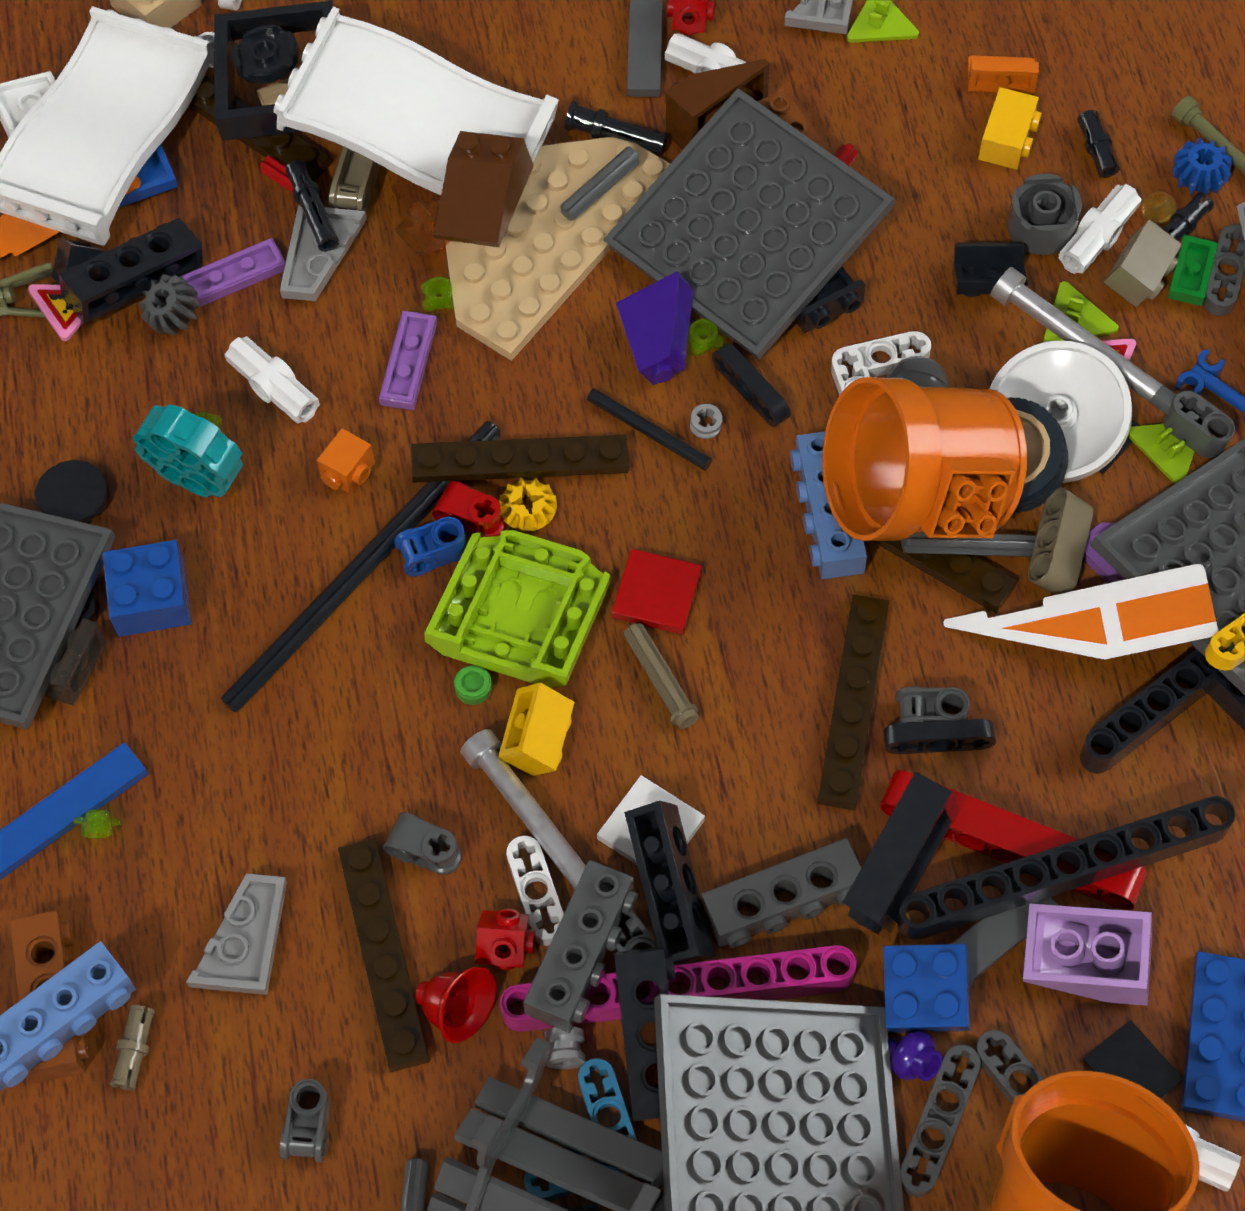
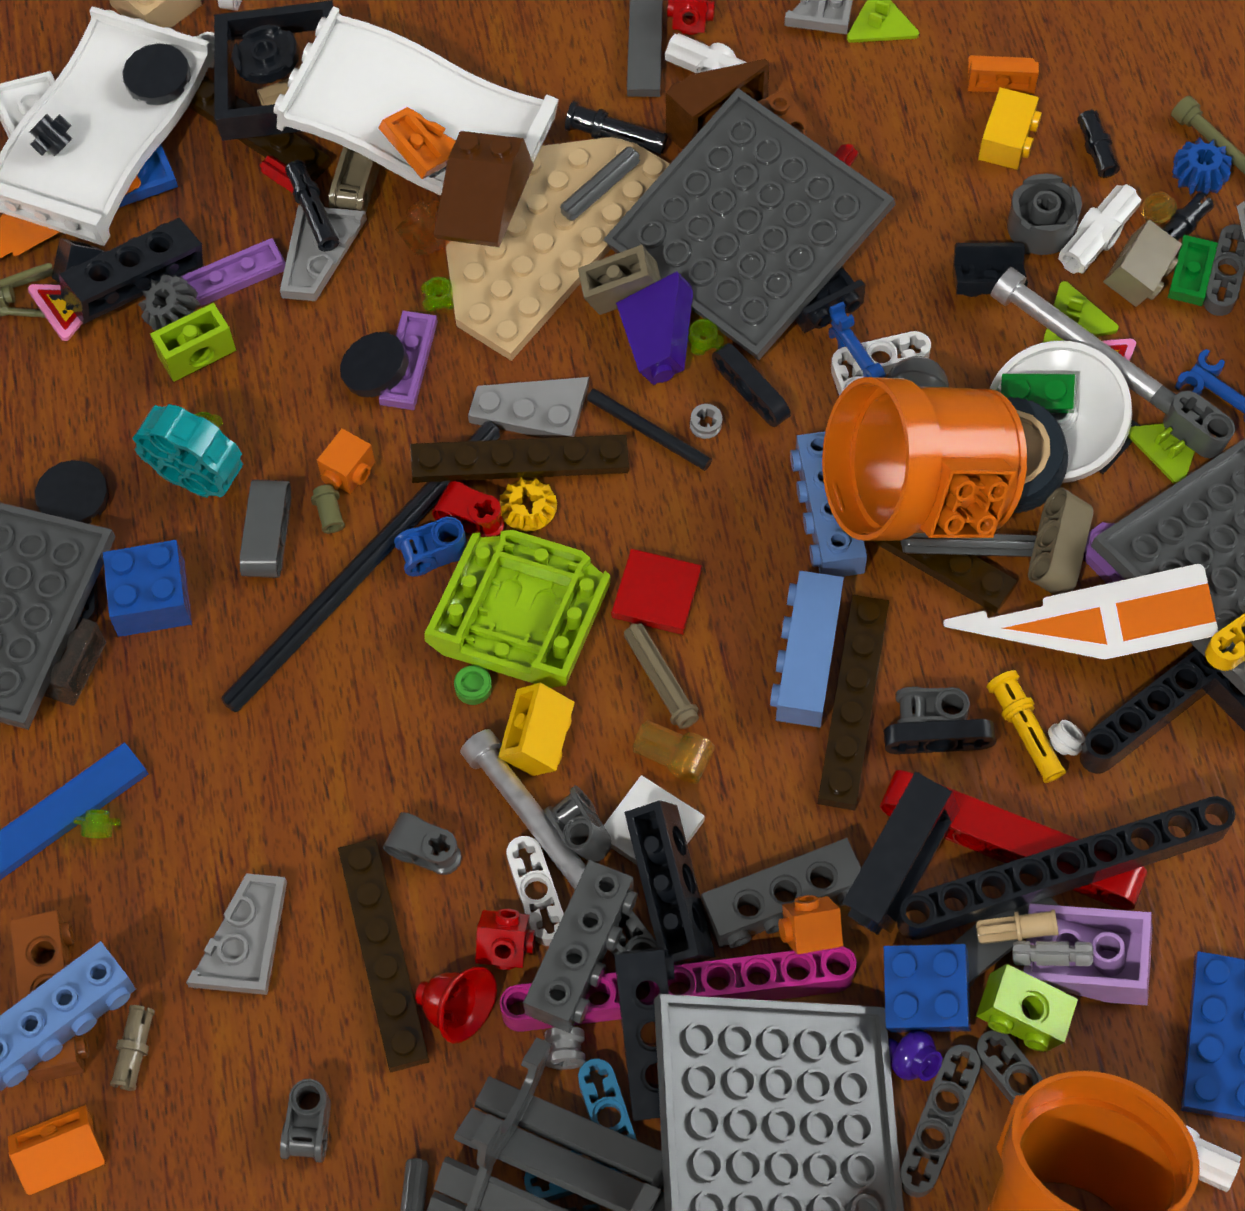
white piece [225,336,320,424] -> none
black window [1083,1020,1184,1099] -> none
none -> orange panel [8,1105,105,1195]
none -> black gear [29,114,72,156]
none -> black tile [122,43,191,105]
none -> lime brick [150,302,236,382]
none -> dark grey beam [240,479,291,578]
none -> olive pin [311,484,345,534]
none -> black tile [340,332,409,397]
none -> orange wing [378,107,456,179]
none -> light grey wing [468,377,589,438]
none -> dark grey piece [544,785,612,862]
none -> dark tan brick [578,245,661,315]
none -> clear yellow piece [633,720,715,784]
none -> medium blue brick [770,570,844,728]
none -> orange brick [778,895,843,955]
none -> blue bar [828,302,886,378]
none -> tan axle [976,910,1059,944]
none -> lime brick [976,964,1078,1052]
none -> yellow pin [986,670,1066,783]
none -> green plate [1001,374,1076,413]
none -> light grey axle [1012,941,1093,966]
none -> white plate [1048,720,1085,756]

